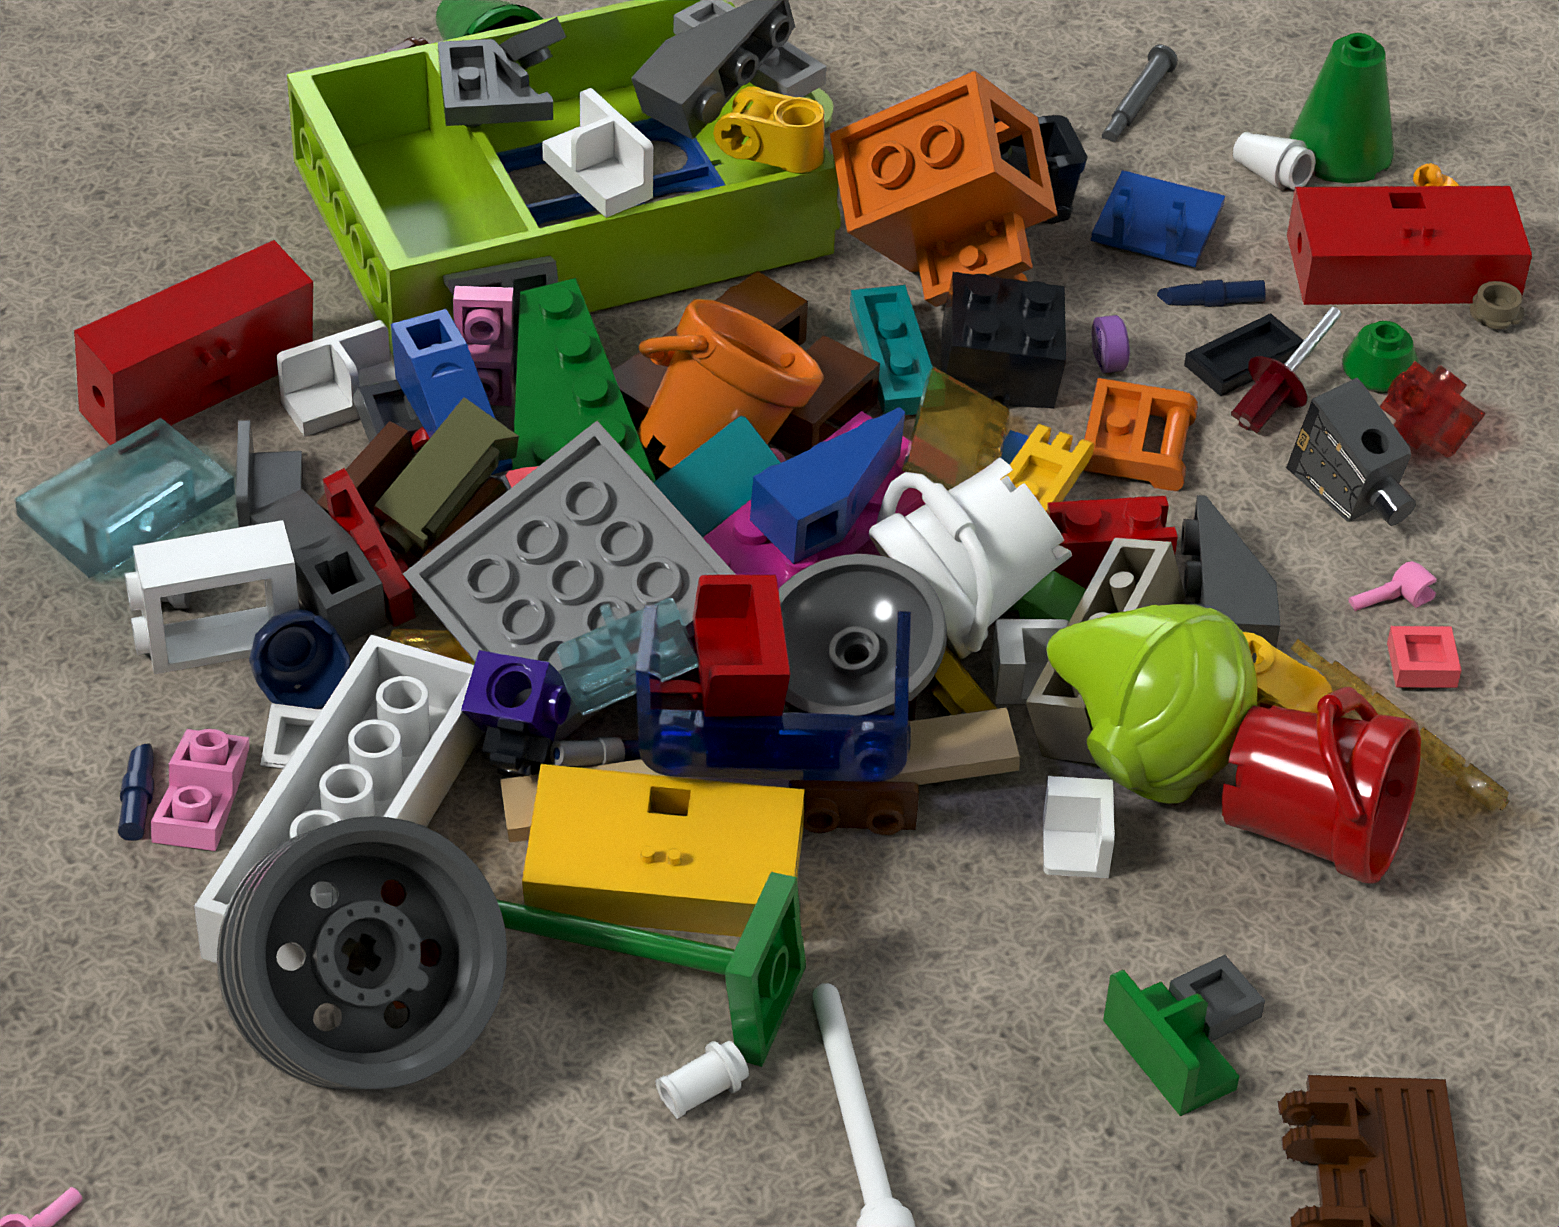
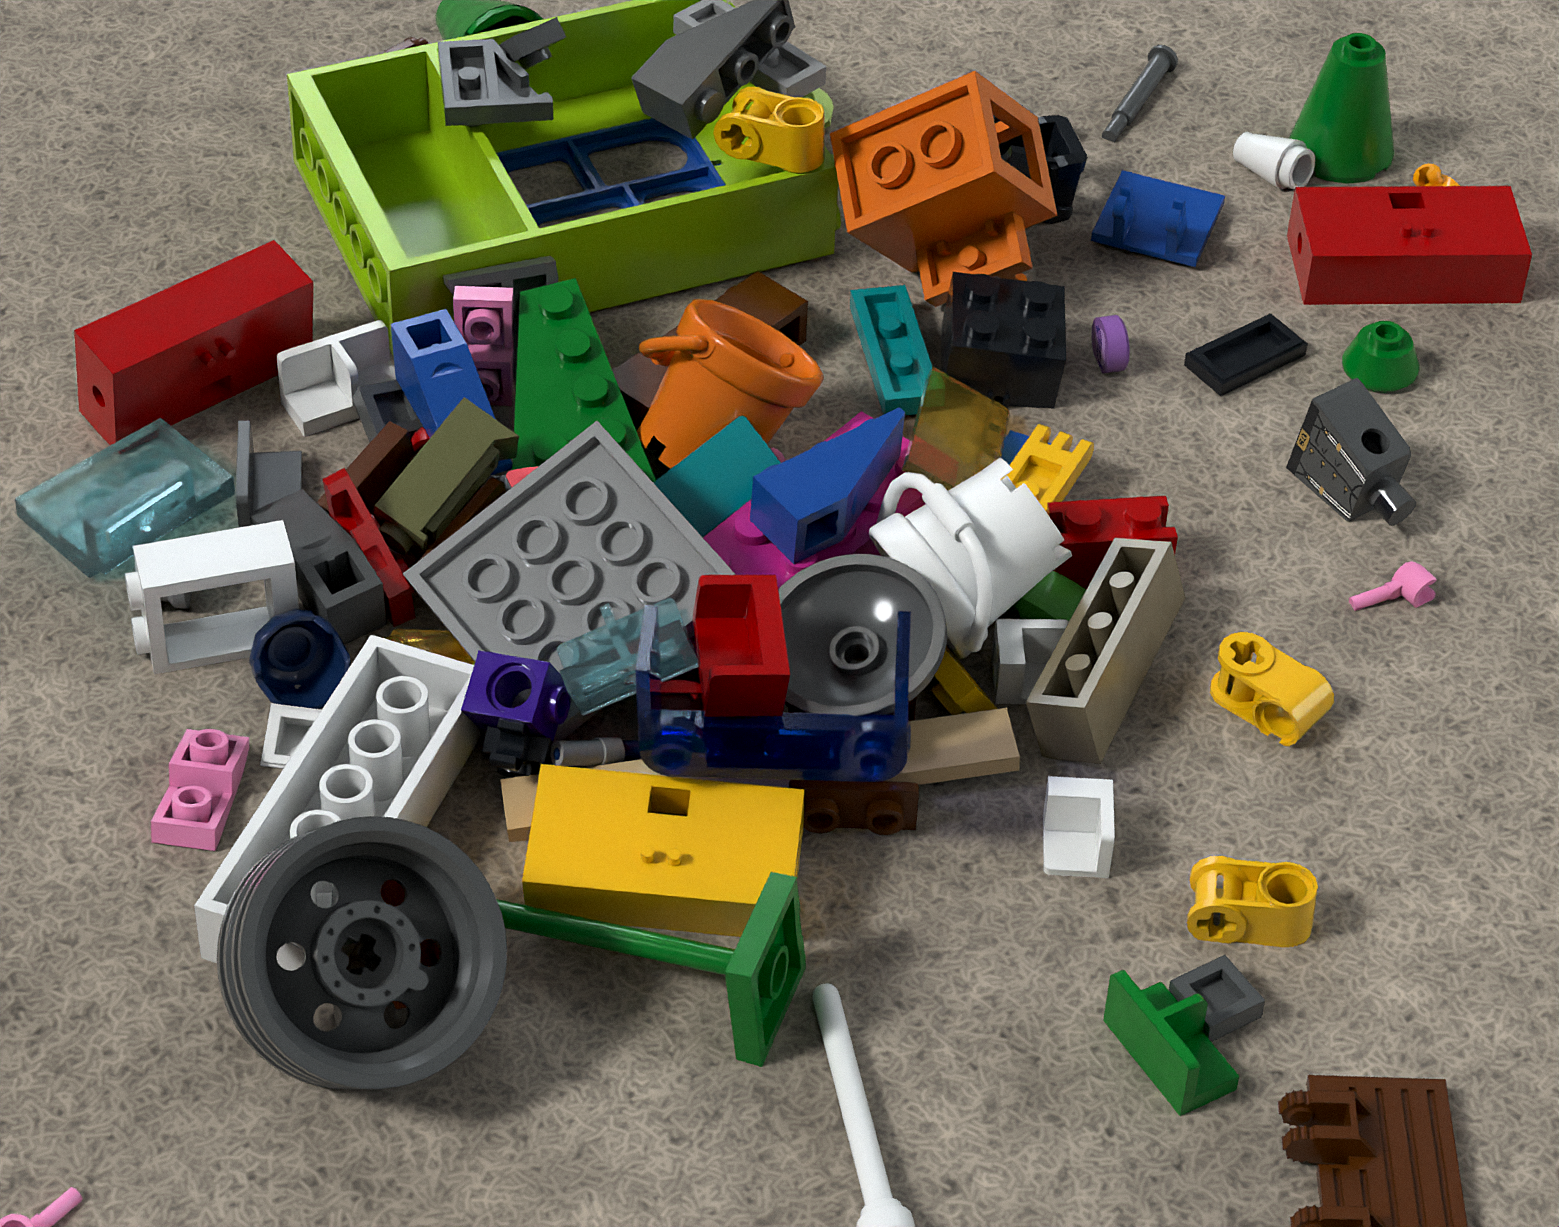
dark blue piece [118,743,154,841] -> none
white panel [542,88,653,218] -> none
white pin [656,1041,749,1119] -> none
reddish brown piece [769,335,880,456] -> none
lime piece [1046,604,1257,803] -> none
orange plate [1083,378,1198,491] -> none
dark blue piece [1157,280,1266,307] -> none
dark grey slope [1181,495,1280,663] -> none
red piece [1222,686,1421,884] -> none
dark red piece [1231,307,1341,433] -> none
clear yellow windscreen [1290,639,1510,811] -> none
clear red brick [1380,361,1486,458] -> none
coral plate [1387,626,1461,688] -> none
dark tan plate [1469,281,1525,329] -> none
none -> yellow piece [1187,856,1318,947]

